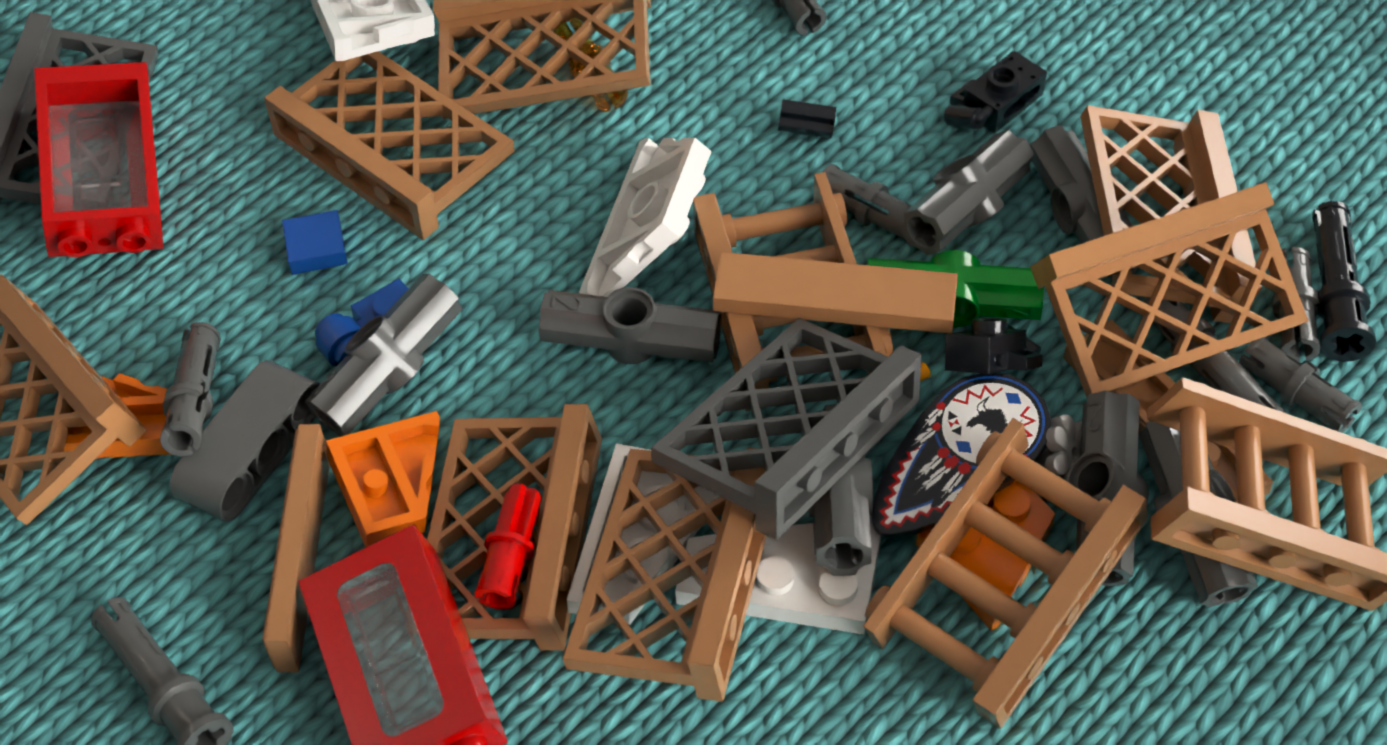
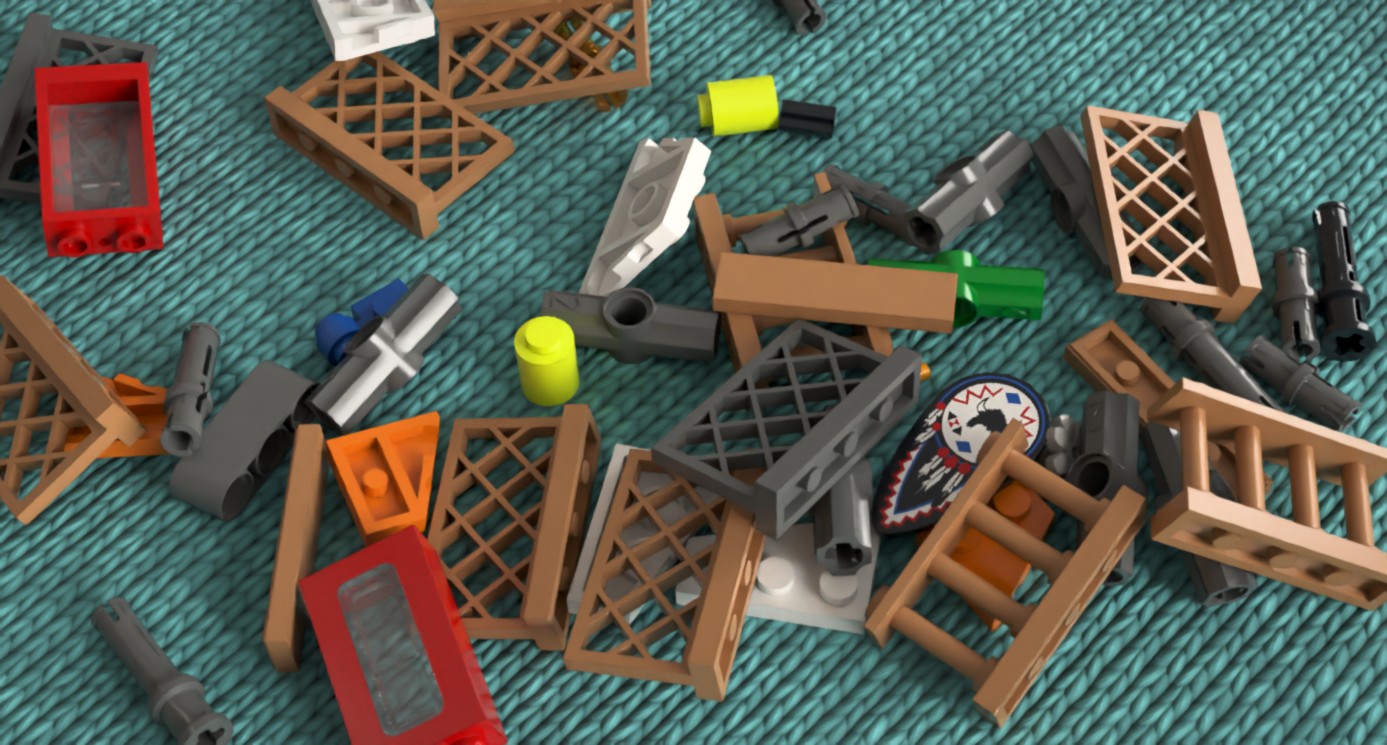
blue tile [282,210,348,275] -> none
red axle [474,484,541,610] -> none
black piece [944,50,1047,133] -> none
black piece [945,318,1042,374] -> none
medium nougat fence [1030,182,1309,398] -> none
none -> neon yellow brick [514,316,580,406]
none -> neon yellow brick [697,75,779,137]
none -> dark grey pin [738,182,859,257]

